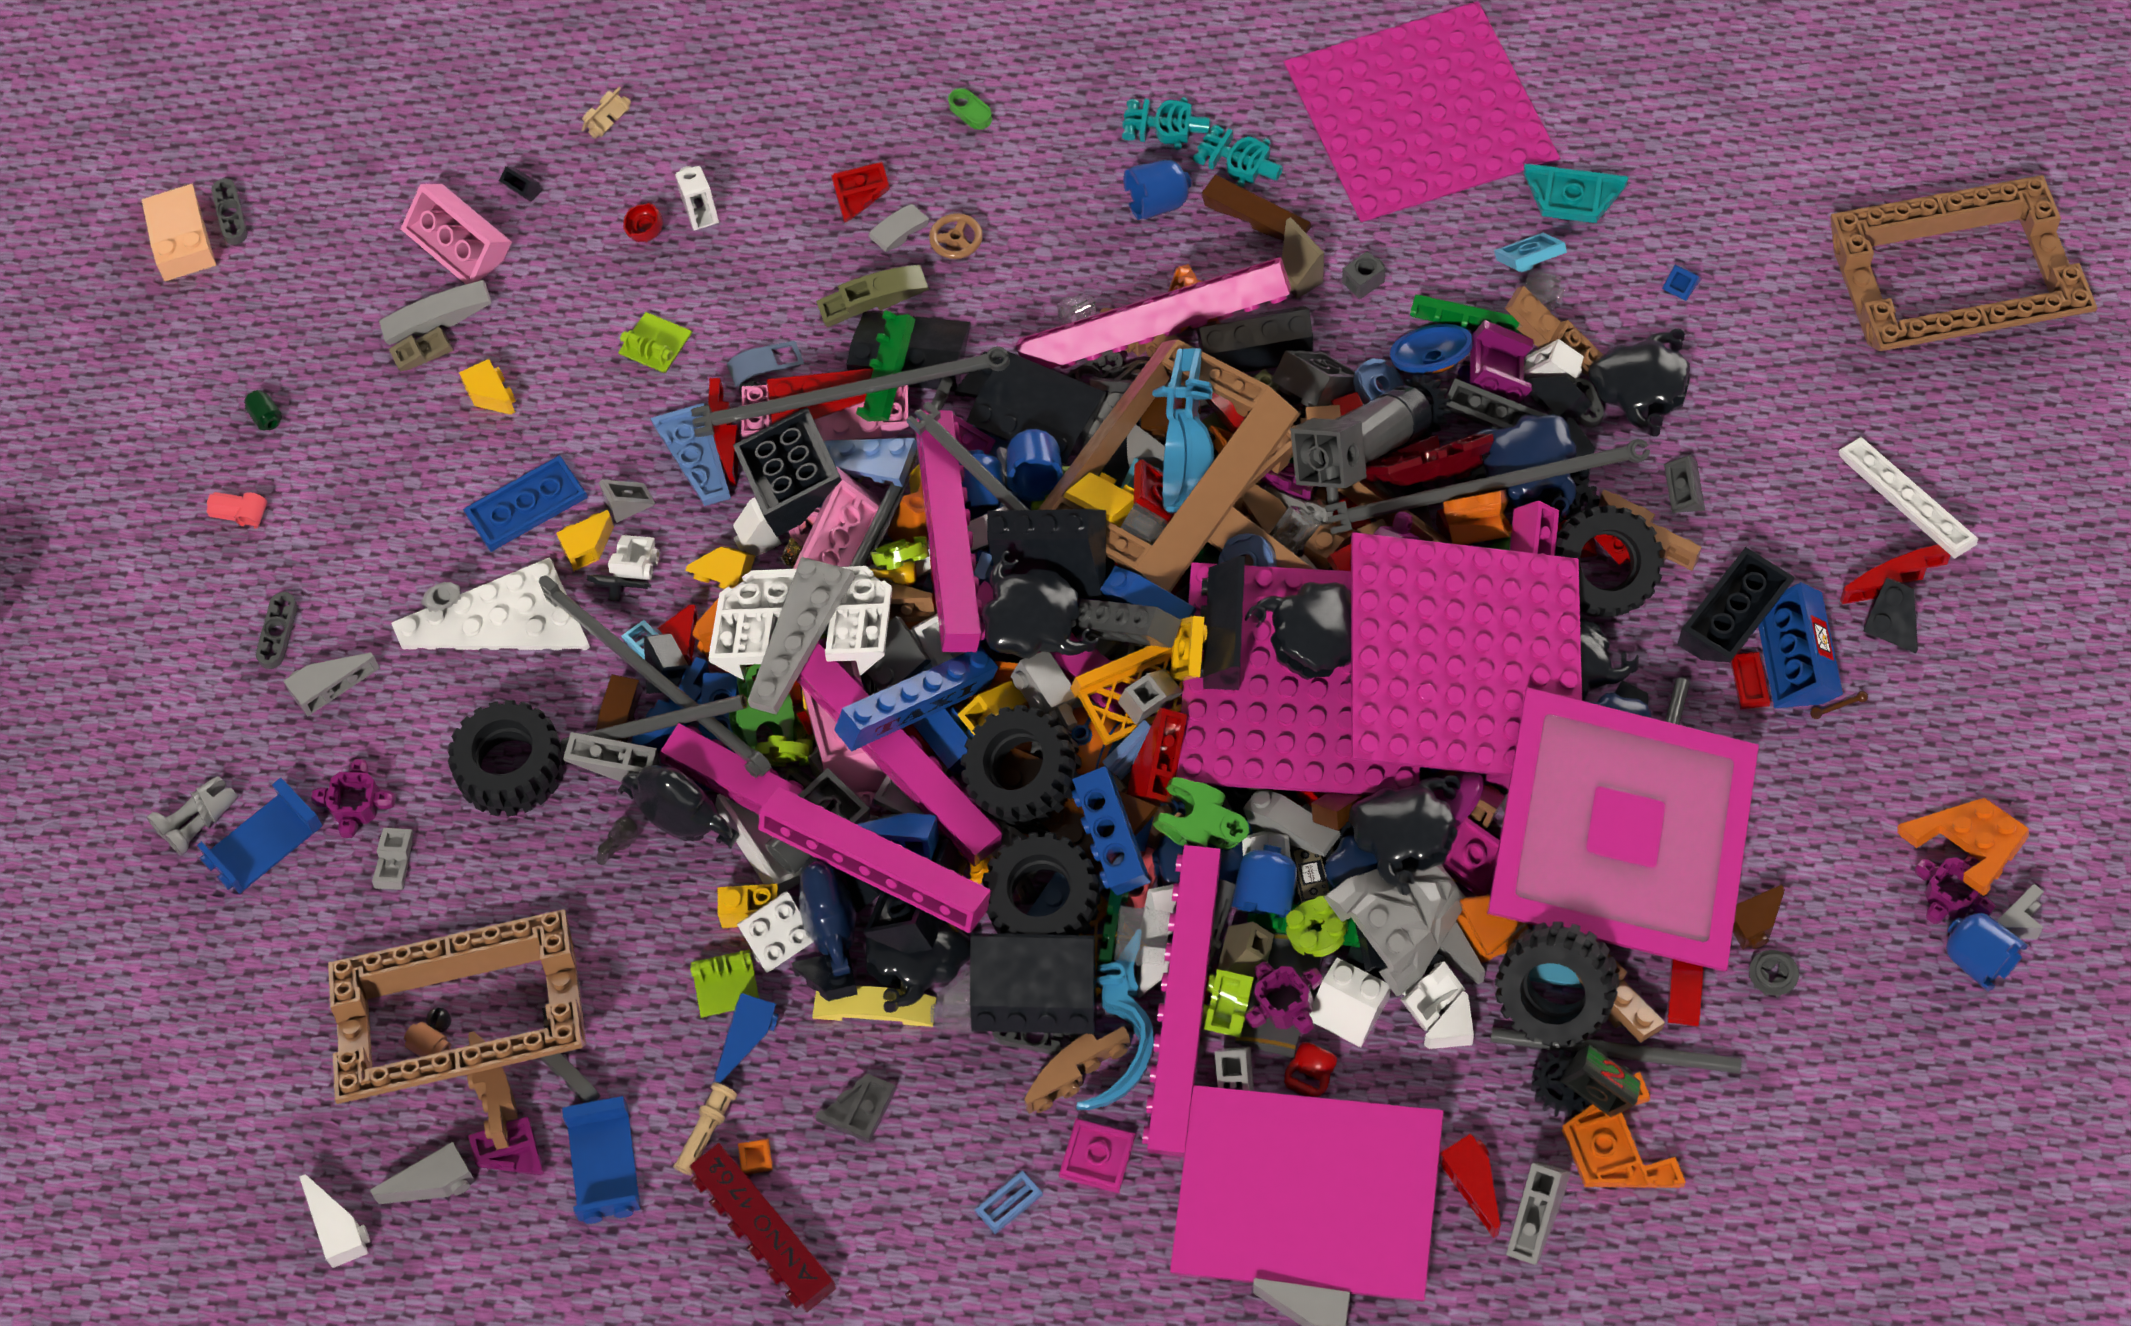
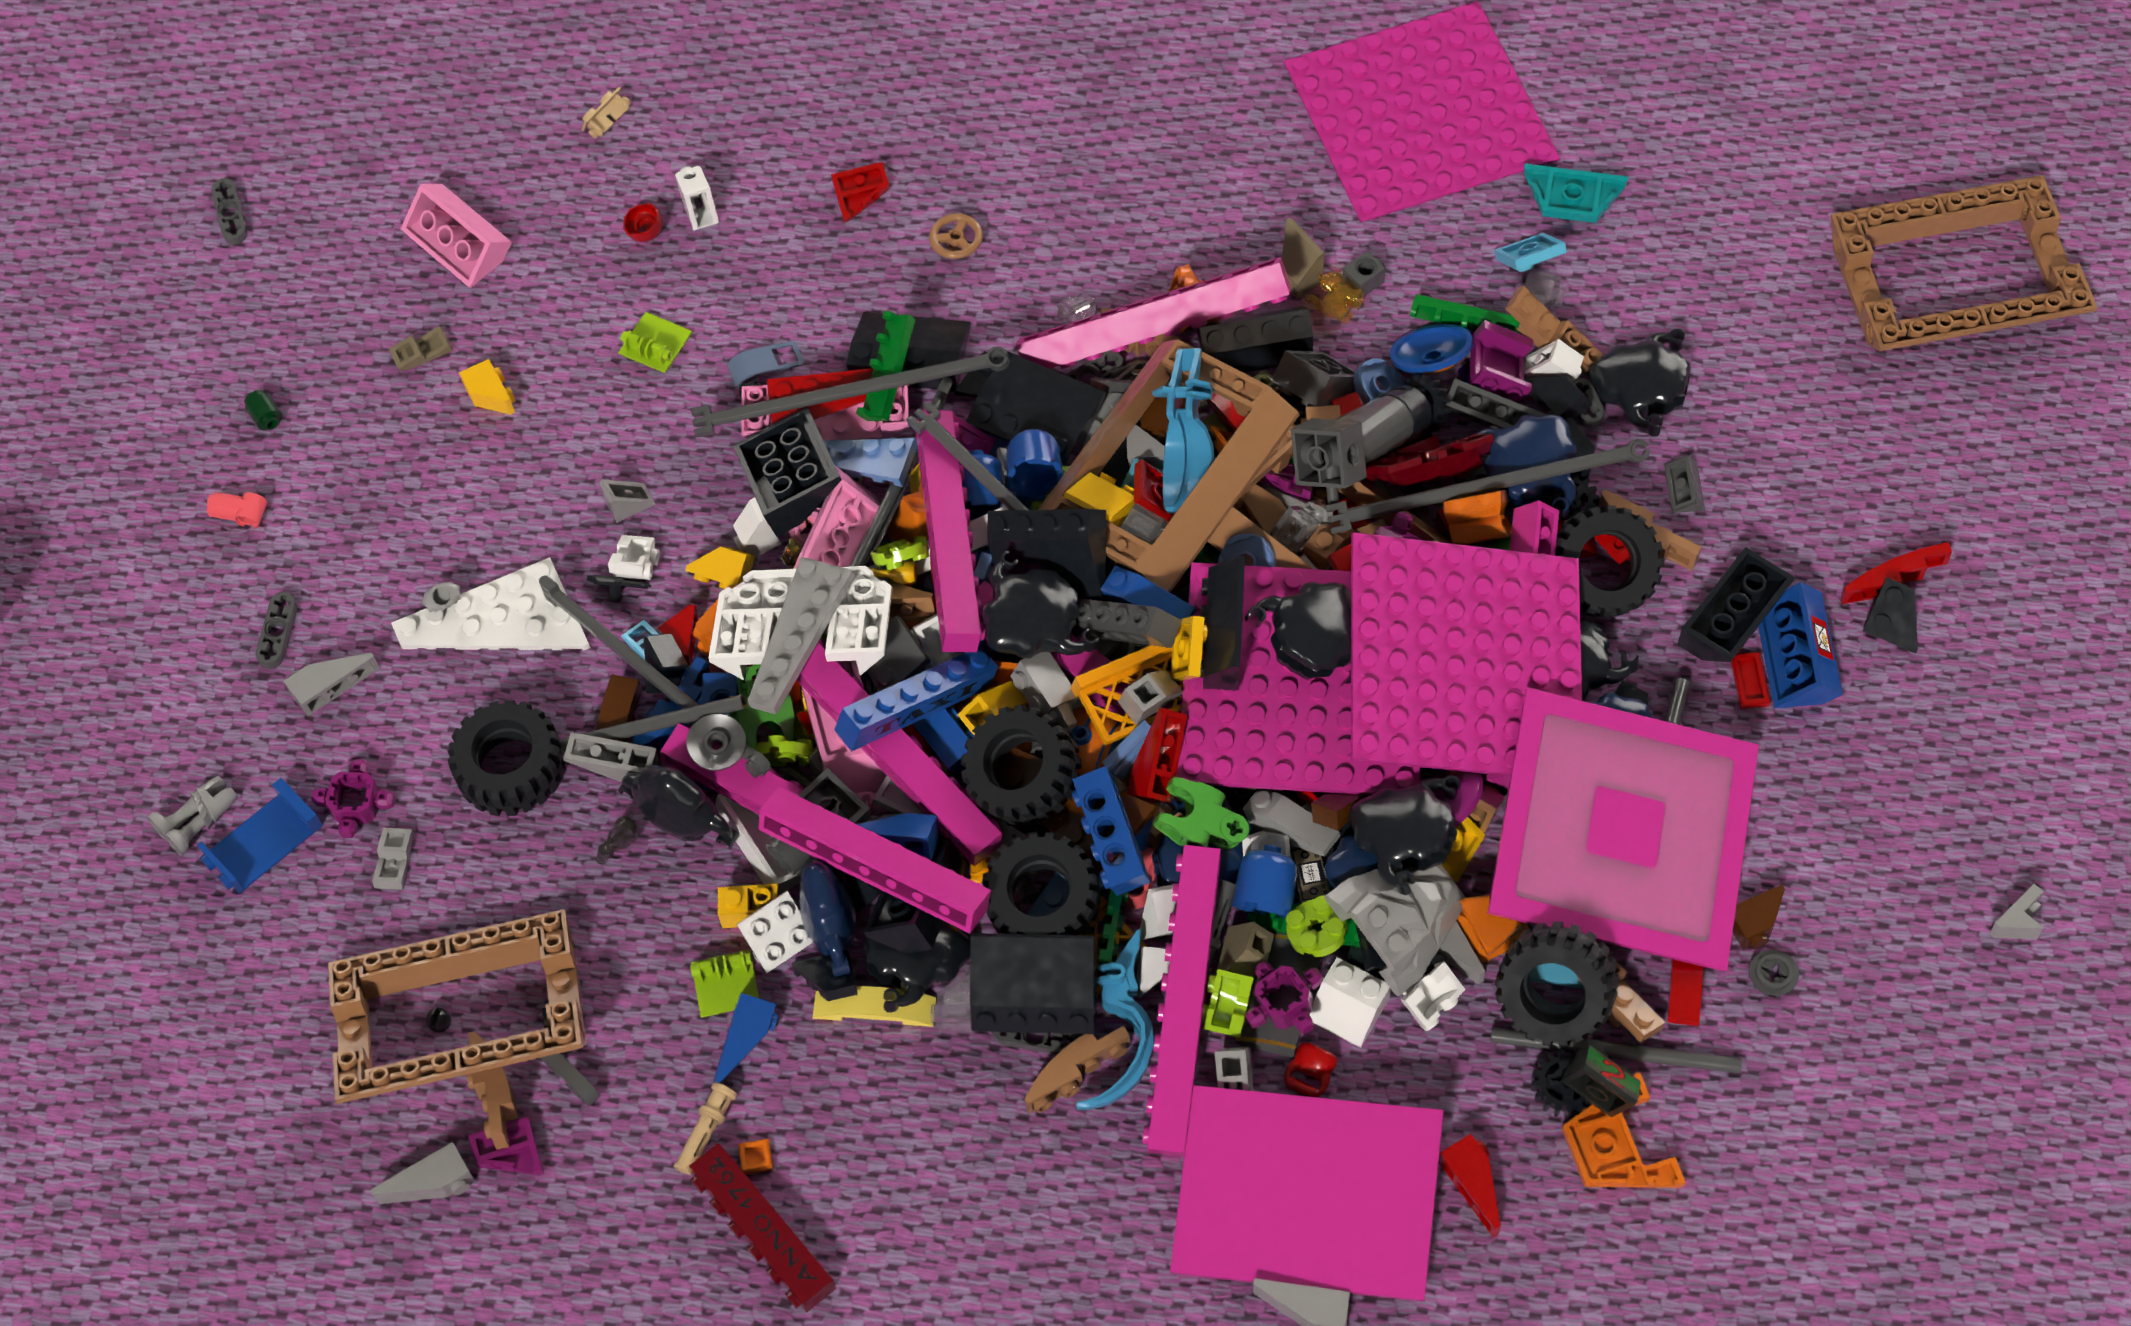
light nougat slope [142,183,216,281] -> none
white slope [299,1174,371,1268] -> none
light grey slope [379,280,492,345] -> none
nougat brick [404,1022,451,1057] -> none
blue tile [463,455,588,552] -> none
black piece [499,166,542,202] -> none
yellow slope [556,510,614,571] -> none
blue panel [562,1096,641,1224] -> none
medium blue wing [650,403,731,506] -> none
red slope [708,378,741,486] -> none
flat silver wing [815,1074,896,1143] -> none
olive slope [816,265,929,328] -> none
light grey slope [869,204,929,252] -> none
bright green piece [948,88,992,130] -> none
medium blue tile [974,1170,1043,1234] -> none
dark pink tile [1059,1118,1136,1193] -> none
clear piece [1114,906,1170,966] -> none
teal torso [1122,97,1210,150] -> none
blue cylinder [1123,160,1191,220] -> none
teal torso [1193,125,1283,188] -> none
reddish brown slope [1201,174,1312,241] -> none
white slope [1424,991,1474,1049] -> none
dark pink tile [1442,817,1500,896] -> none
light grey slope [1506,1162,1571,1265] -> none
blue slope [1662,265,1702,301] -> none
reddish brown hinge [1810,691,1868,719] -> none
white tile [1839,437,1978,559] -> none
orange wing [1897,798,2029,896] -> none
magenta piece [1914,855,1996,924] -> none
blue cylinder [1946,913,2028,992] -> none
none -> flat silver dish [686,714,746,771]
none -> clear yellow animal [1305,271,1364,324]

